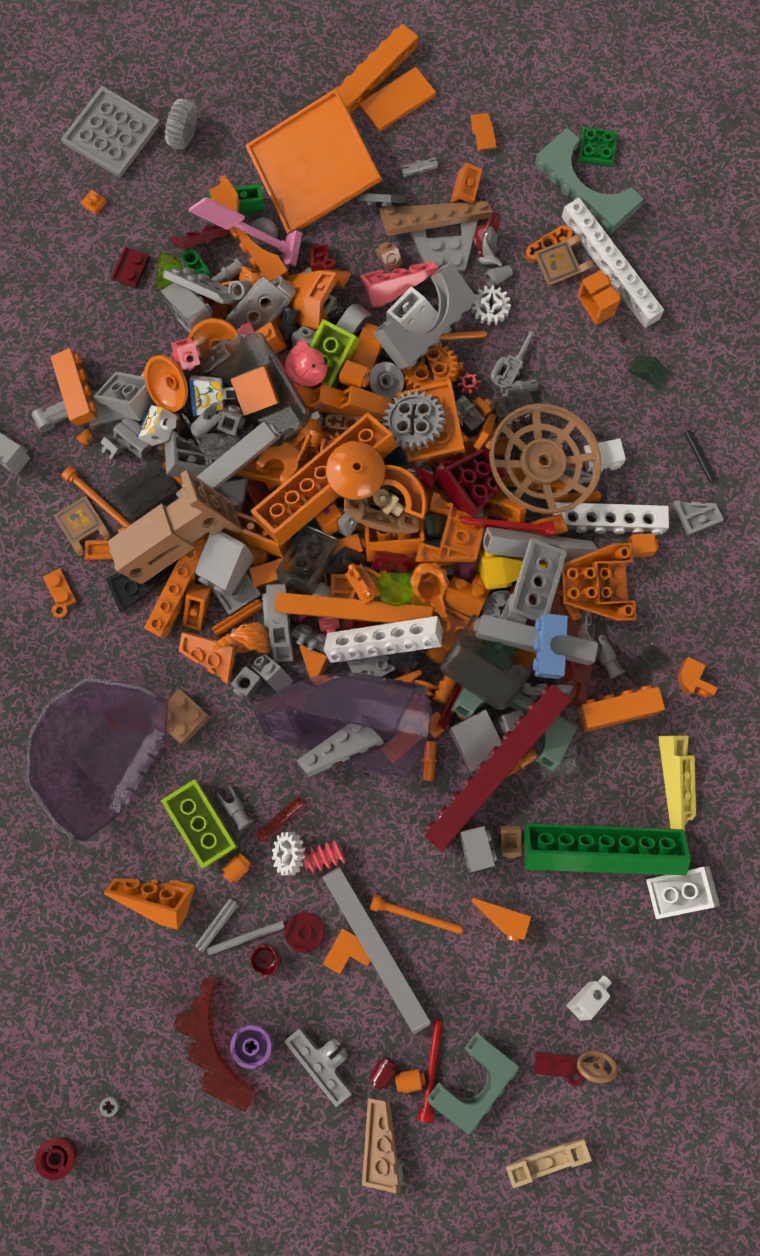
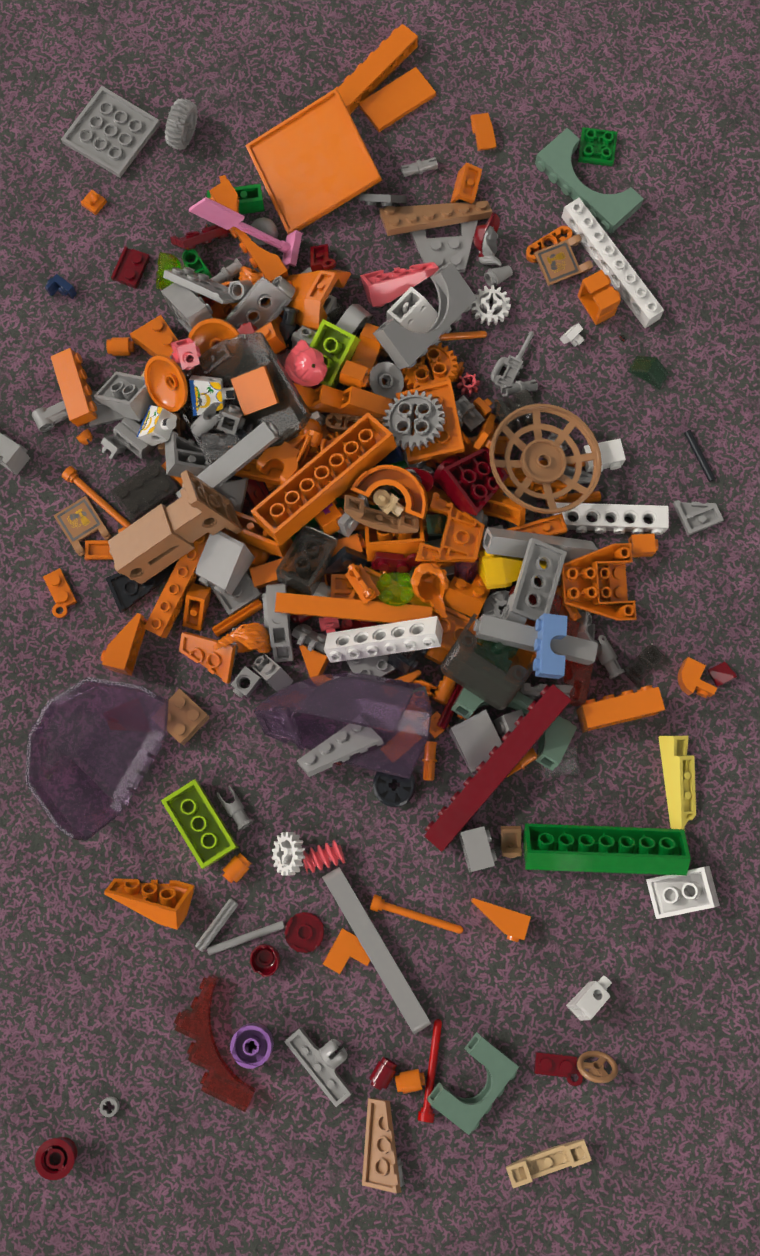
clear red axle [255,797,304,842] -> none
orange dish [326,442,385,500] -> none
medium nougat bracket [375,242,403,271] -> none
red piece [461,516,555,537] -> none
none -> dark blue bracket [45,274,77,299]
none -> orange slope [101,613,147,676]
none -> orange brick [106,337,135,356]
none -> orange wedge [130,315,178,357]
none -> black wheel [373,763,416,807]
none -> white tile [559,323,584,347]
none -> dark red slope [708,662,737,687]

